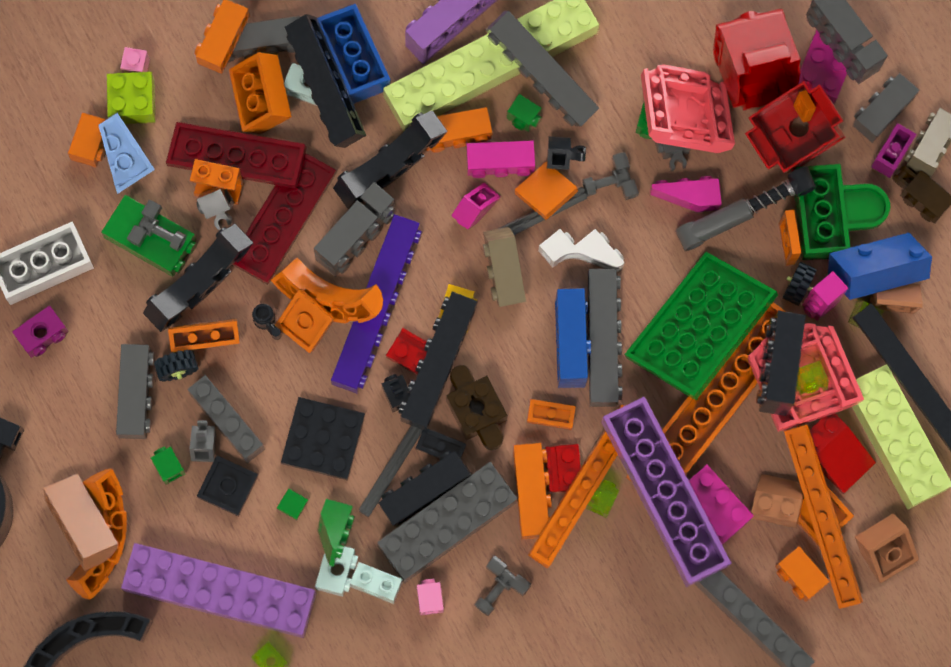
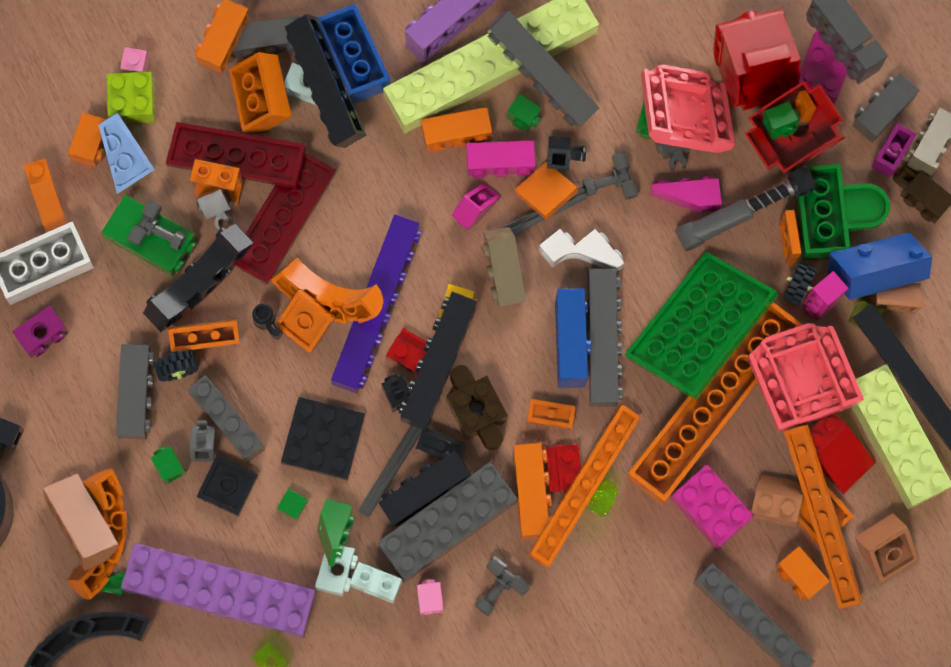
dark grey piece [314,182,395,277] -> none
black brick [333,110,448,209] -> none
medium lavender brick [601,397,731,588] -> none
black brick [756,311,806,416] -> none
clear neon green brick [796,361,828,395] -> none
none -> orange slope [24,158,67,233]
none -> green tile [100,573,125,597]
none -> green brick [763,101,800,140]

